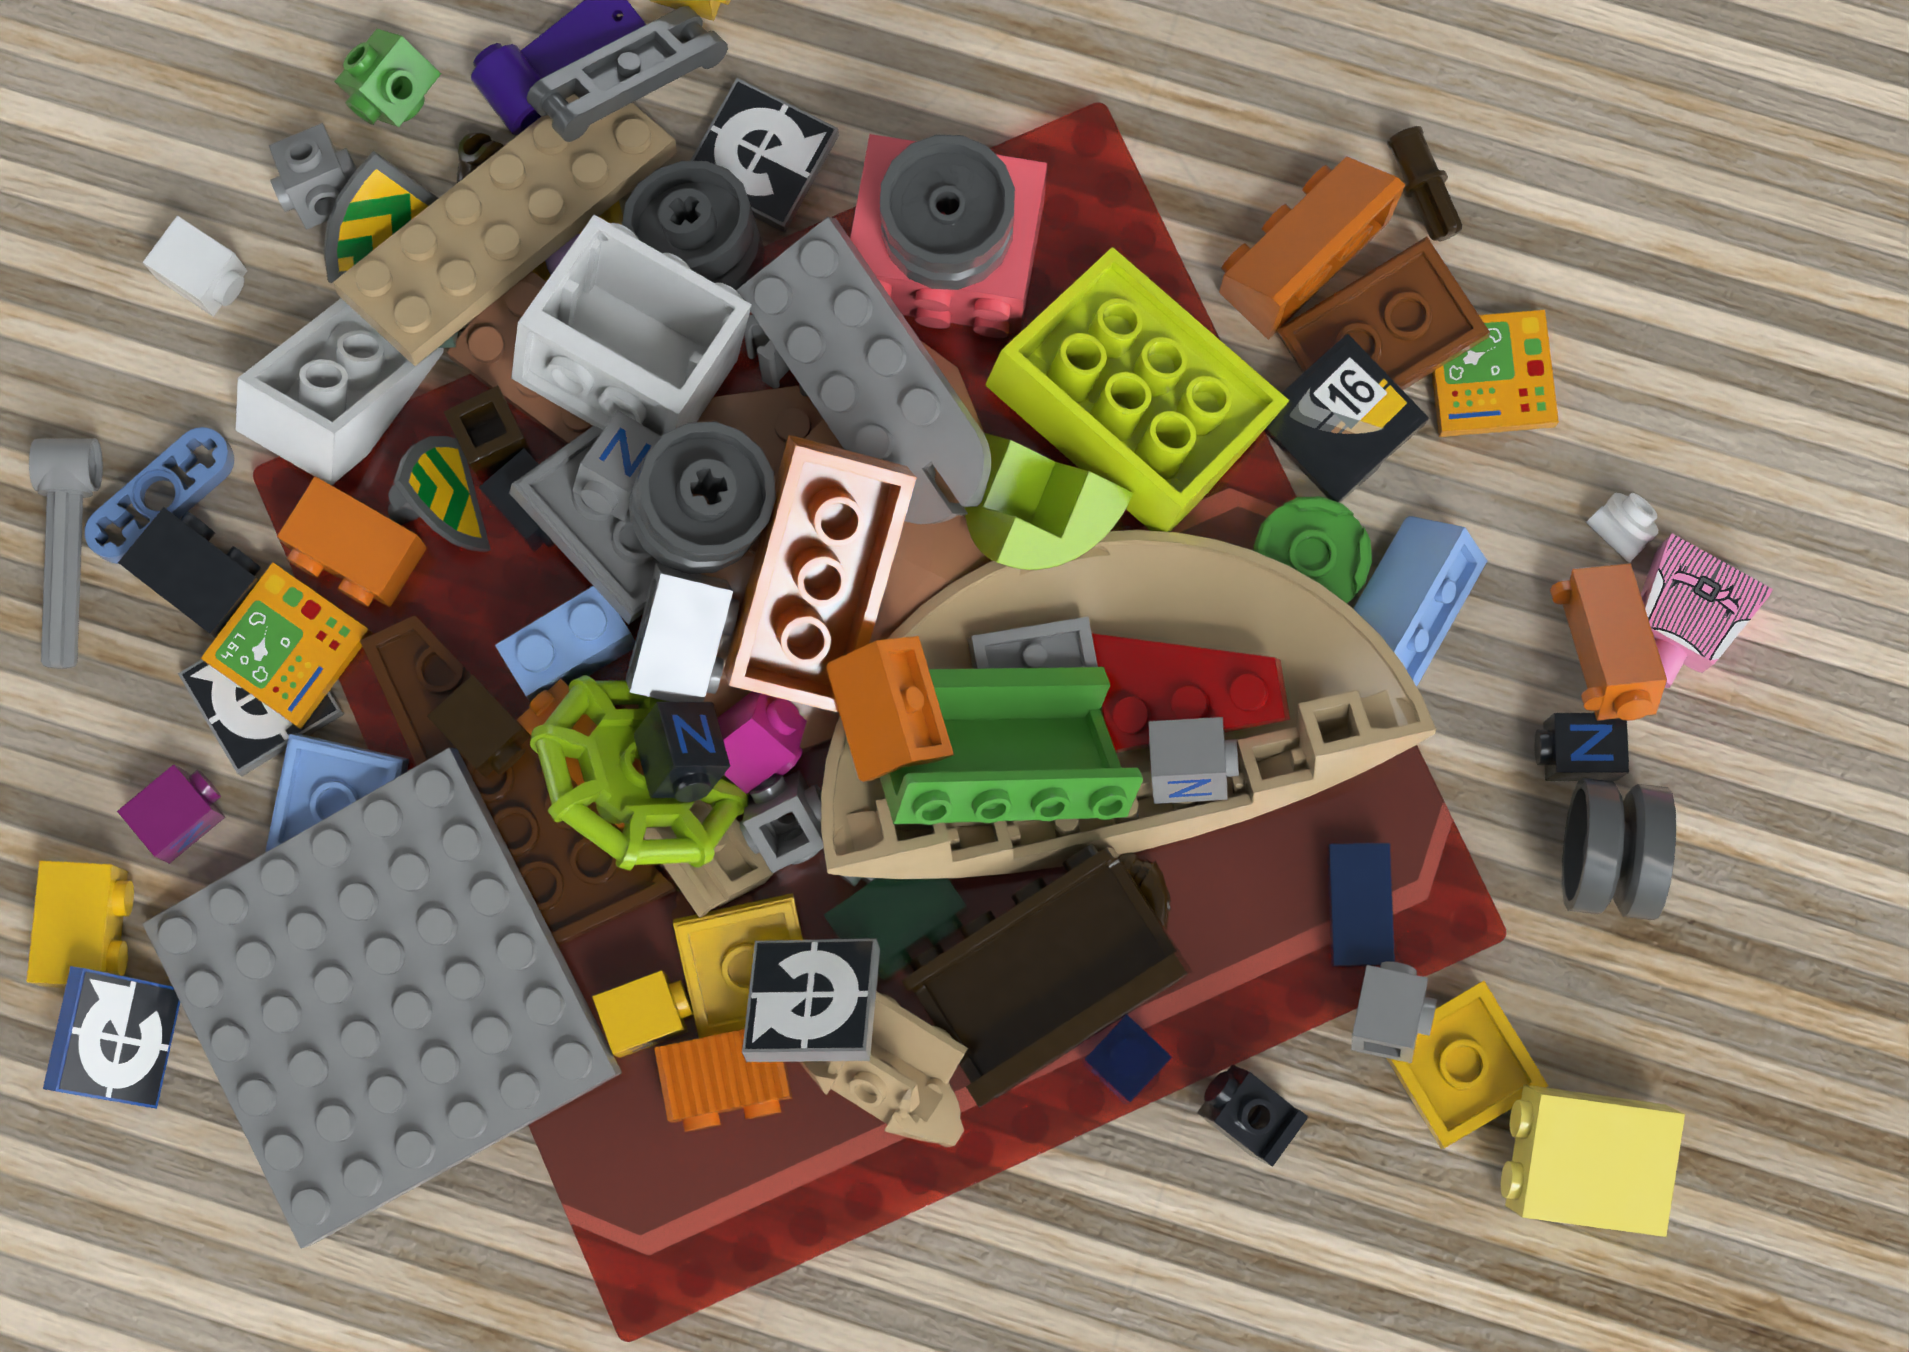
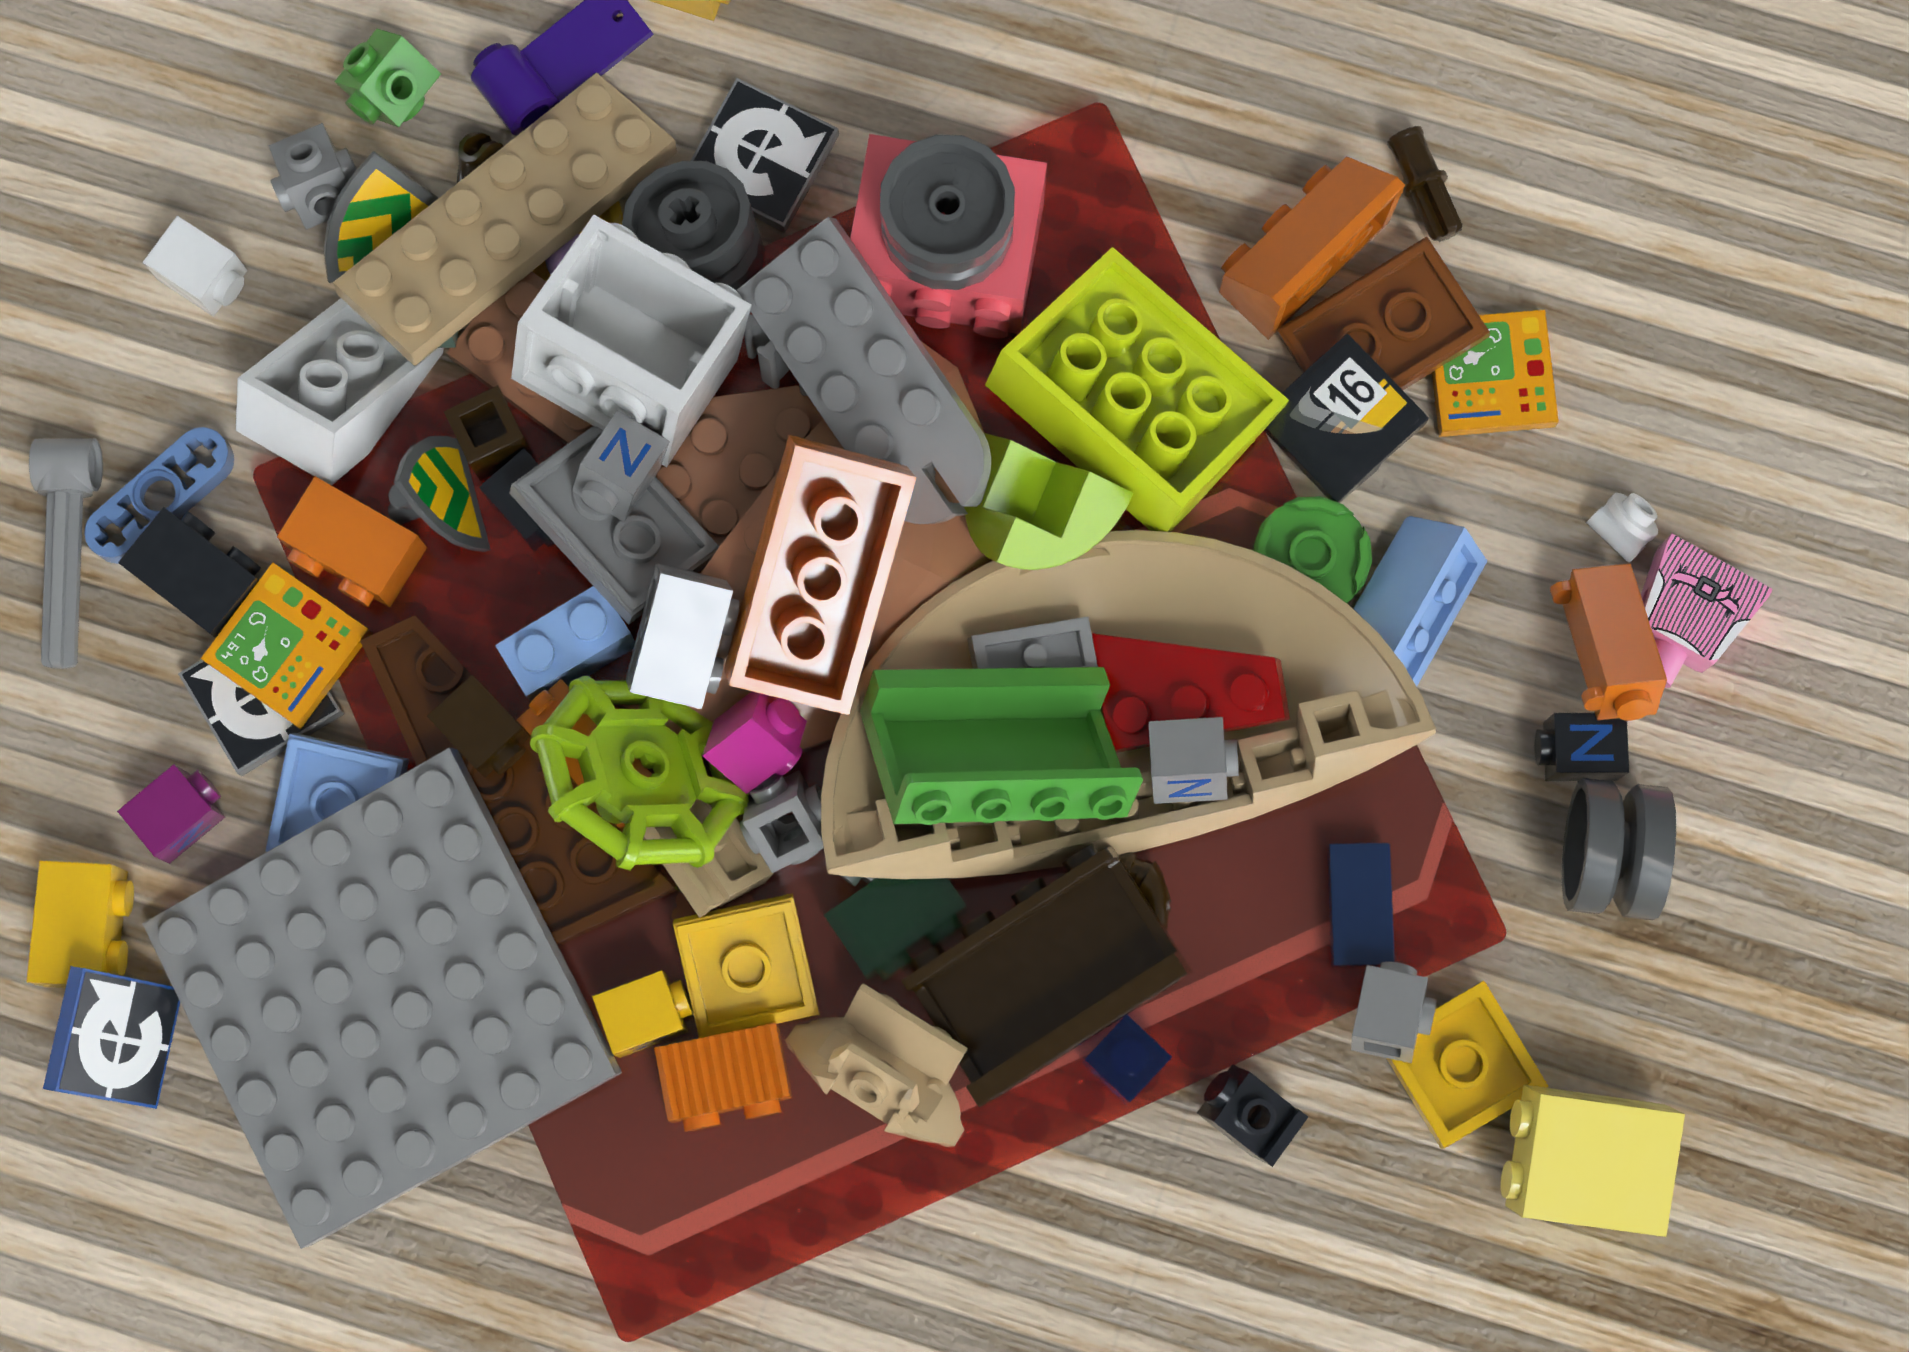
dark grey plate [527,6,728,142] -> none
dark grey wheel [629,422,776,574] -> none
black brick [633,702,731,802] -> none
tile [742,939,880,1062] -> none
orange panel [827,636,954,782] -> none

